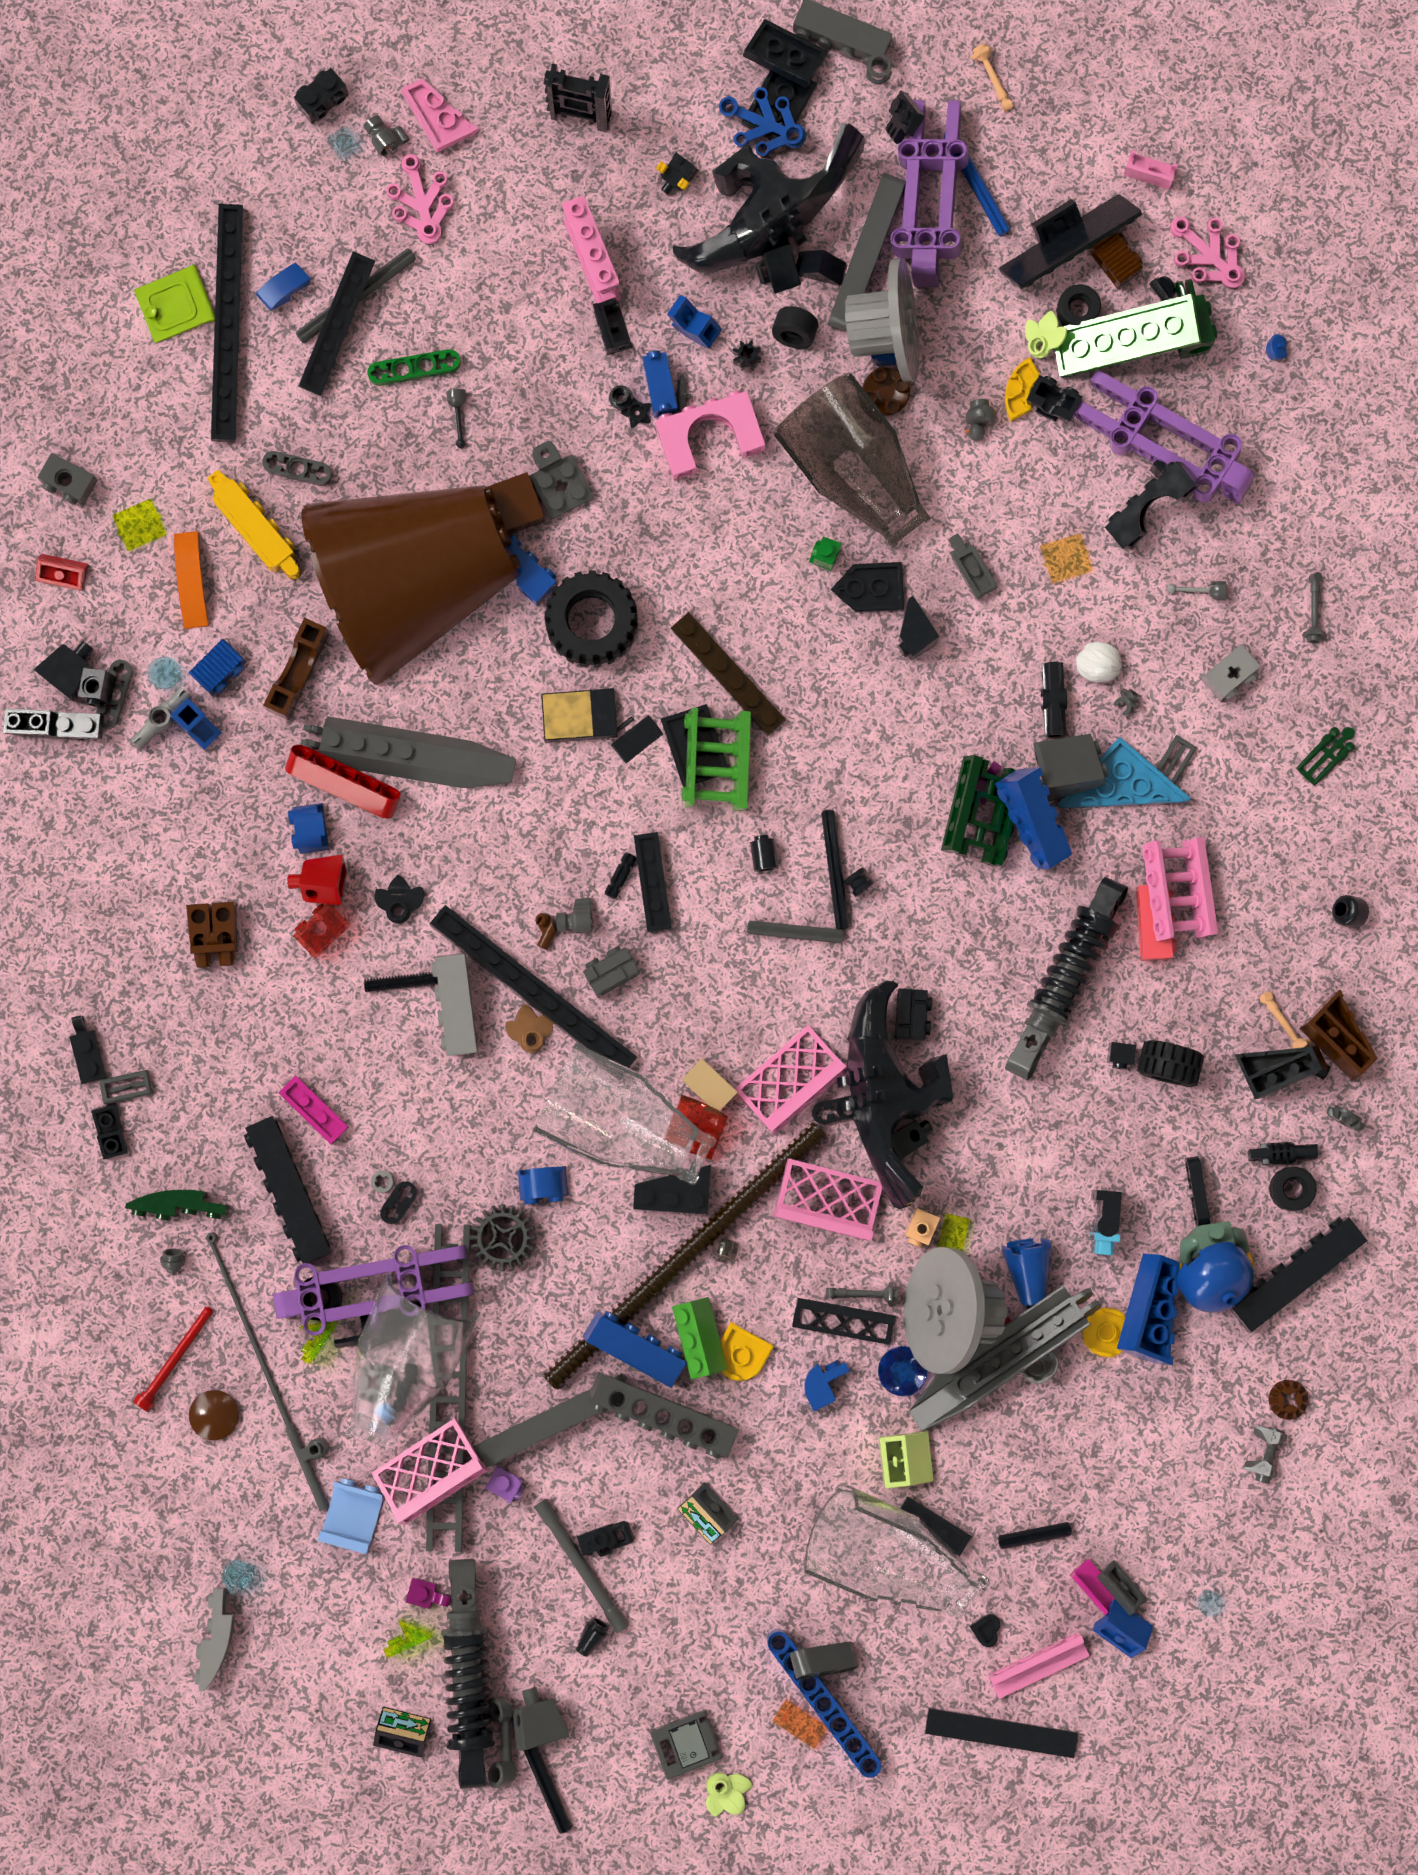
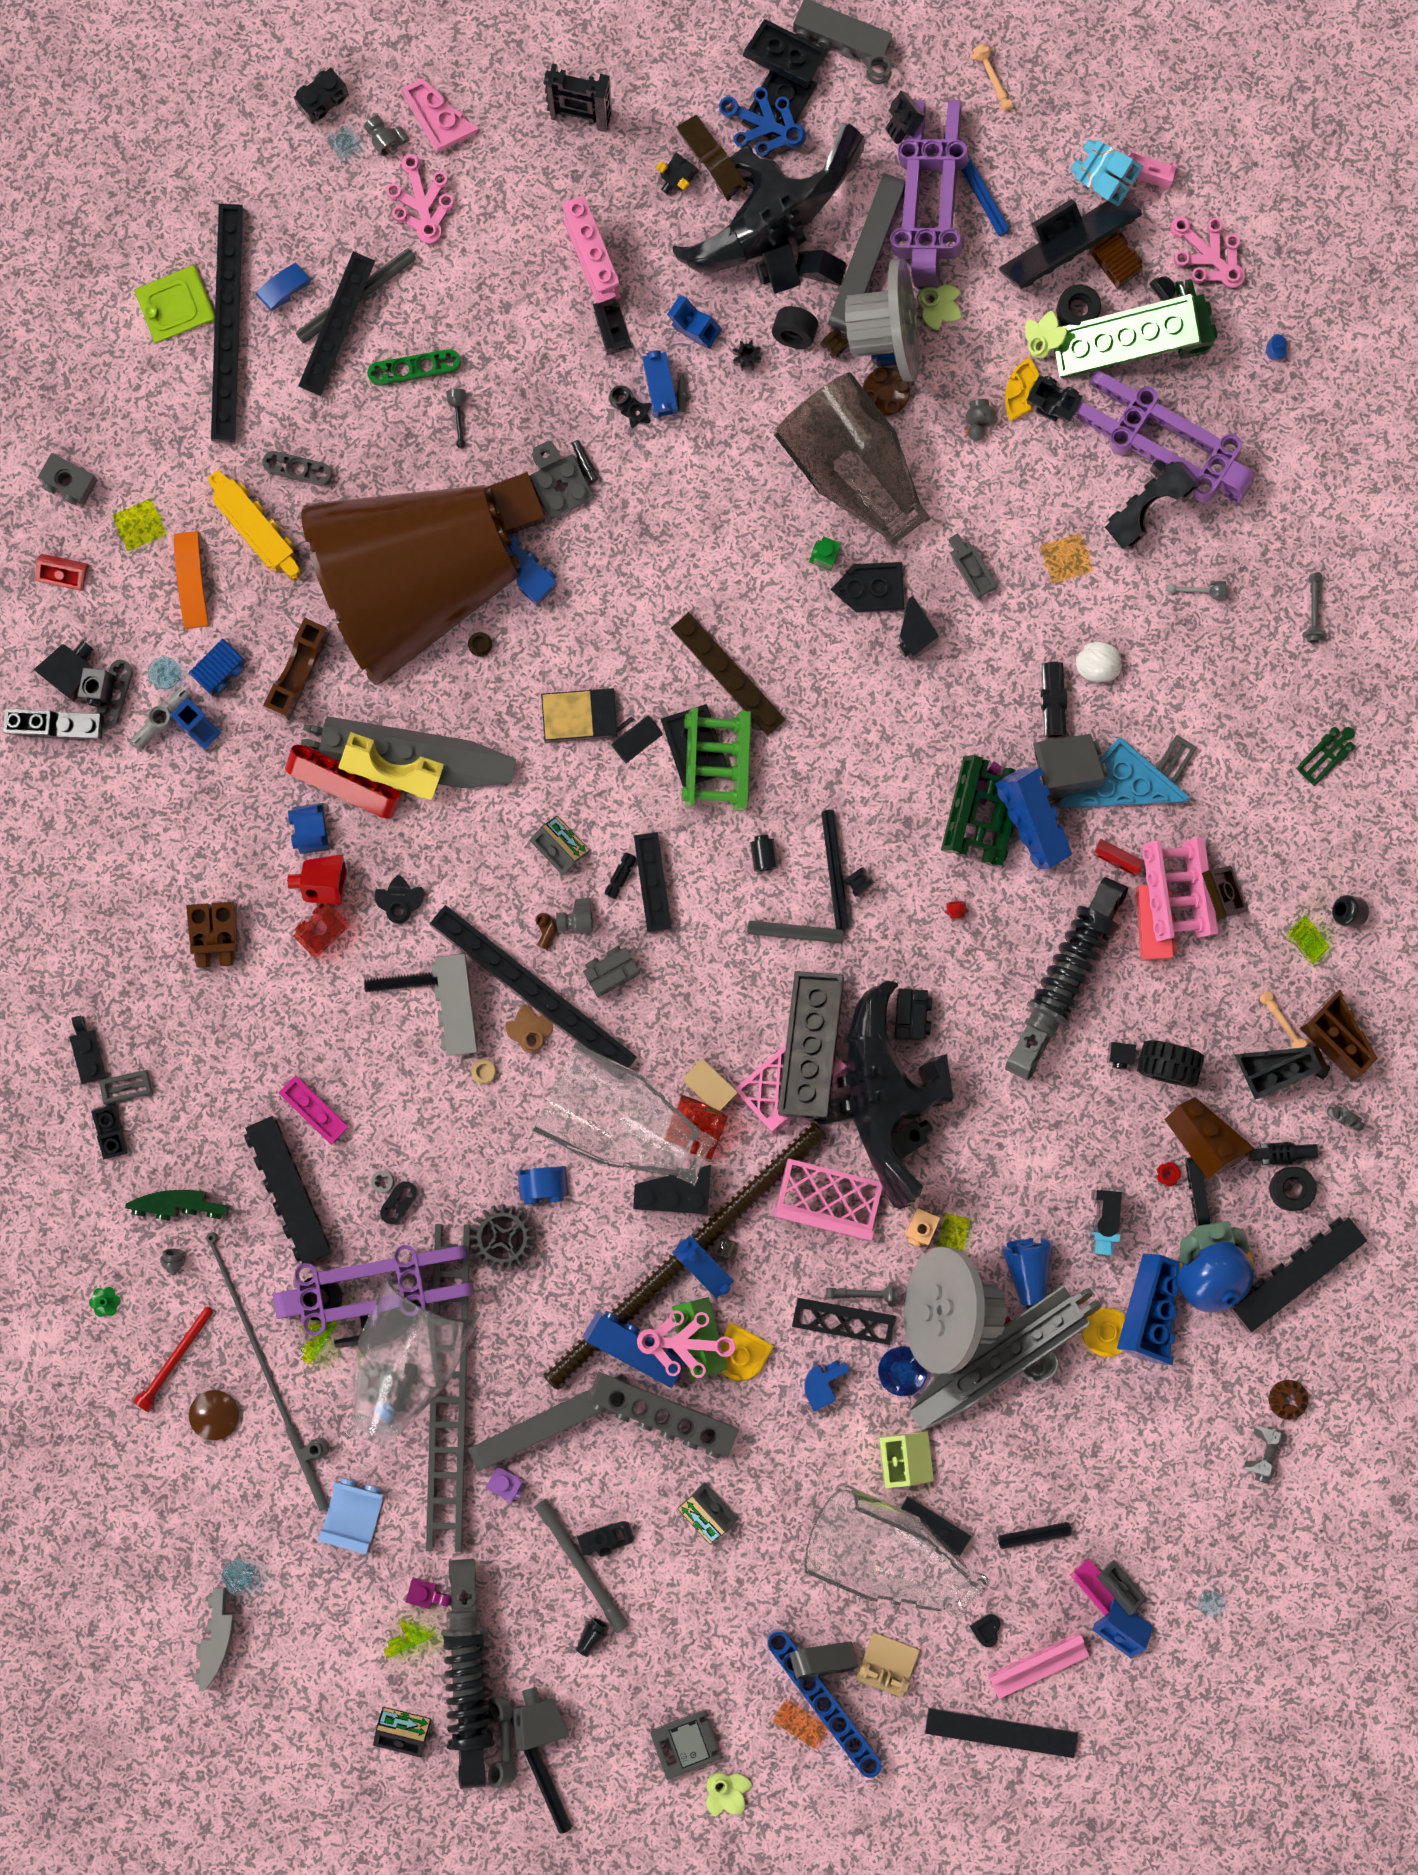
bright pink fence [371,1418,488,1525] -> none
black tyre [544,570,638,668] -> none
bright pink arch [655,391,765,480] -> none
dark grey plate [1113,689,1141,716] -> none
light grey brick [1201,644,1260,701] -> none
none -> green plant [89,1287,121,1317]
none -> light yellow arch [338,732,444,800]
none -> dark brown plate [468,632,492,657]
none -> tan tile [471,1059,496,1084]
none -> panel [529,816,590,876]
none -> black animal [571,440,598,483]
none -> bright pink plant [637,1310,735,1378]
none -> blue brick [672,1235,734,1298]
none -> dark brown piece [676,114,748,201]
none -> black plate [778,971,844,1120]
none -> dark brown wheel [820,328,849,359]
none -> tan hinge [855,1632,920,1698]
none -> yellowish green plate [918,284,961,331]
none -> red plate [944,901,969,918]
none -> medium azure hips [1070,139,1144,207]
none -> red slope [1093,839,1144,876]
none -> red plate [1157,1162,1181,1186]
none -> reddish brown wedge [1164,1097,1255,1179]
none -> dark brown plate [1202,866,1247,920]
none -> clear neon green slope [1285,915,1330,964]

